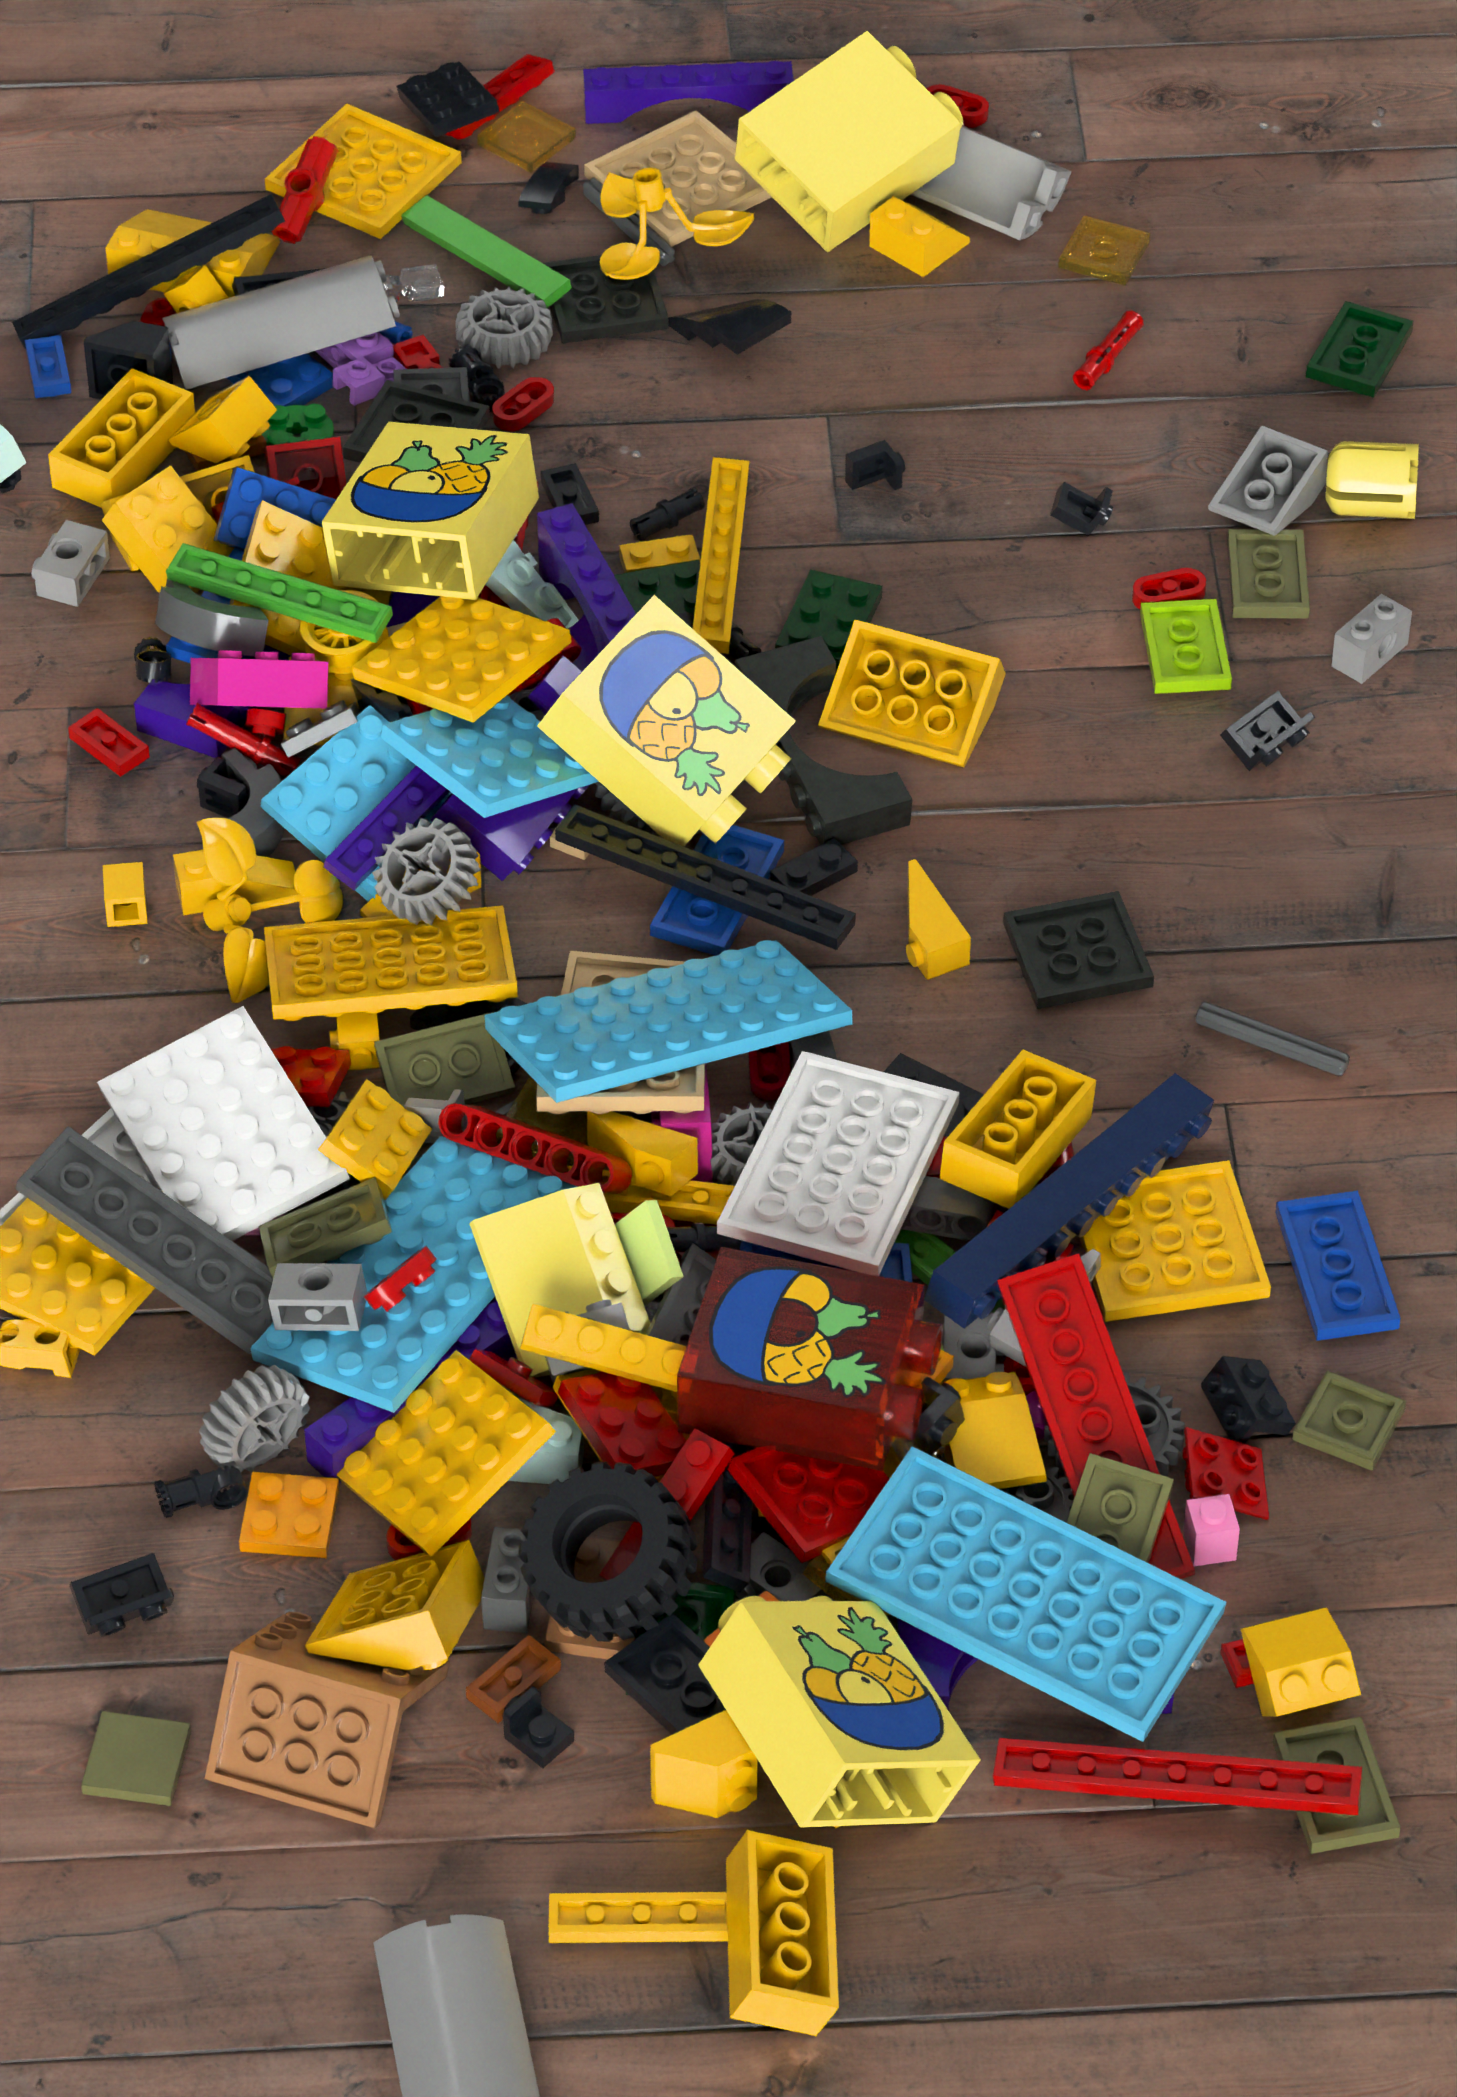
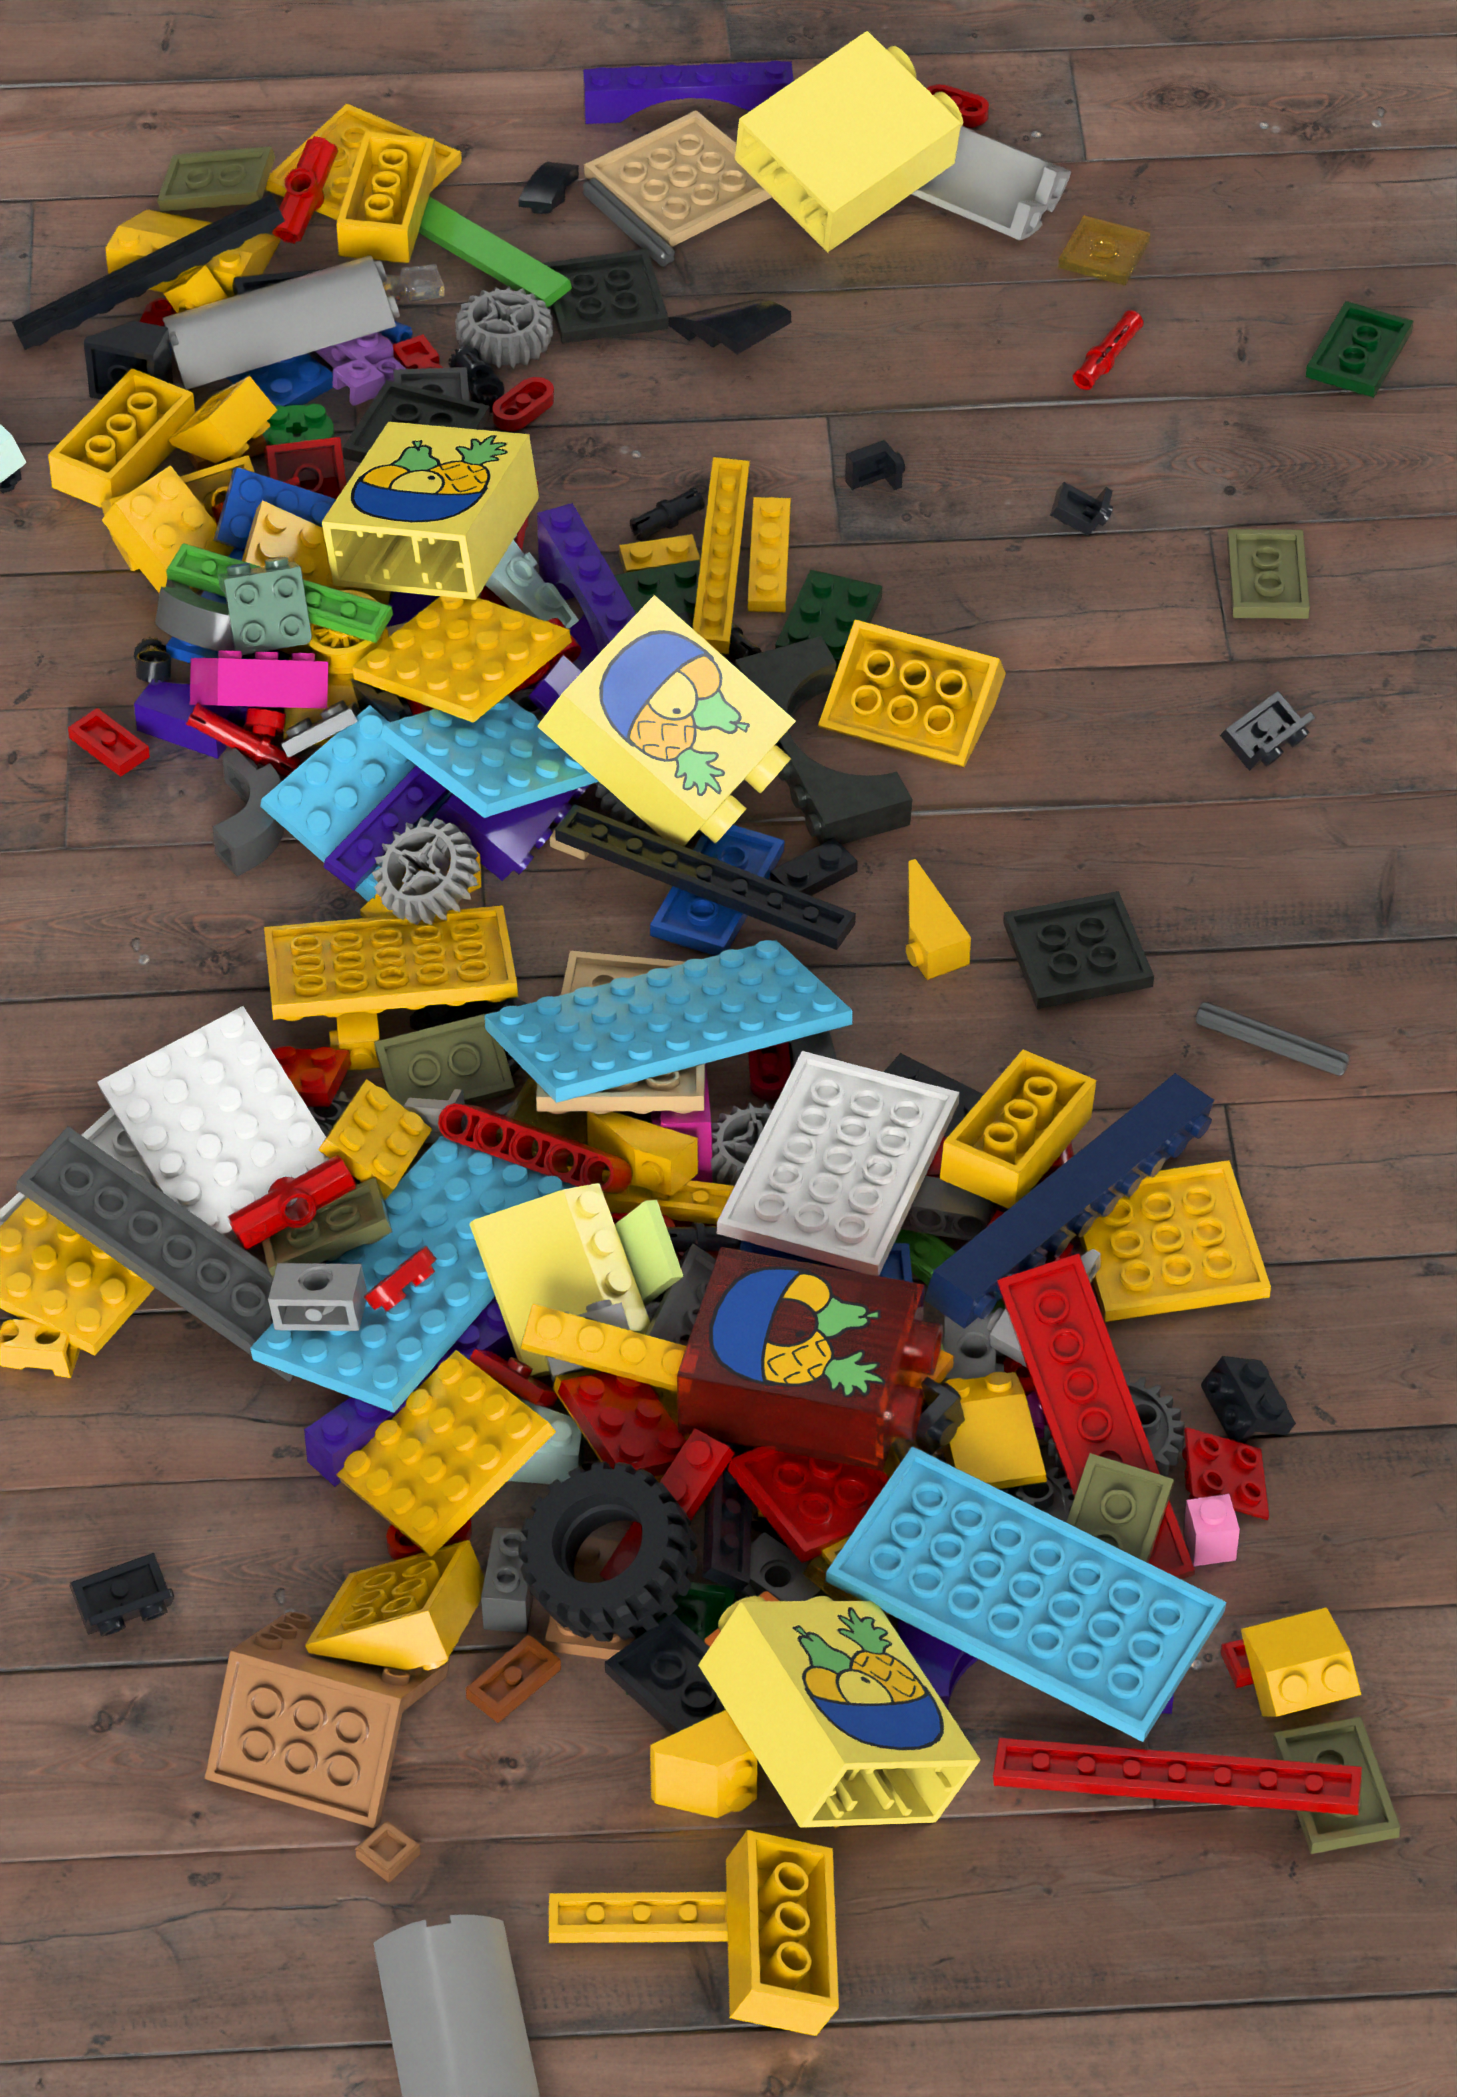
blue plate [25,335,71,398] -> none
light grey brick [31,520,110,607] -> none
olive tile [81,1711,191,1806] -> none
yellow brick [102,862,148,927] -> none
black connector [154,1466,248,1518] -> none
yellow slope [173,849,297,916] -> none
yellow plant [196,817,343,1003] -> none
black bracket [197,756,247,818] -> none
light grey gear [199,1365,310,1473] -> none
light orange plate [239,1472,339,1559] -> none
black plate [396,61,500,137] -> none
red plate [443,54,555,139] -> none
clear yellow tile [477,101,576,173] -> none
black bracket [503,1686,574,1768] -> none
black plate [541,463,599,525] -> none
yellow plant [600,168,754,280] -> none
yellow slope [869,196,970,277] -> none
red plate [1132,568,1206,609] -> none
lime plate [1140,599,1232,694] -> none
light grey slope [1208,425,1328,536] -> none
blue plate [1275,1191,1401,1341] -> none
olive tile [1292,1371,1406,1471] -> none
light yellow cylinder [1326,441,1419,519] -> none
light grey brick [1331,593,1412,684] -> none
none -> olive plate [157,146,275,211]
none -> sand green bracket [218,557,312,655]
none -> red piece [227,1155,356,1250]
none -> yellow brick [337,132,436,263]
none -> medium nougat tile [355,1820,421,1883]
none -> yellow plate [748,497,791,612]

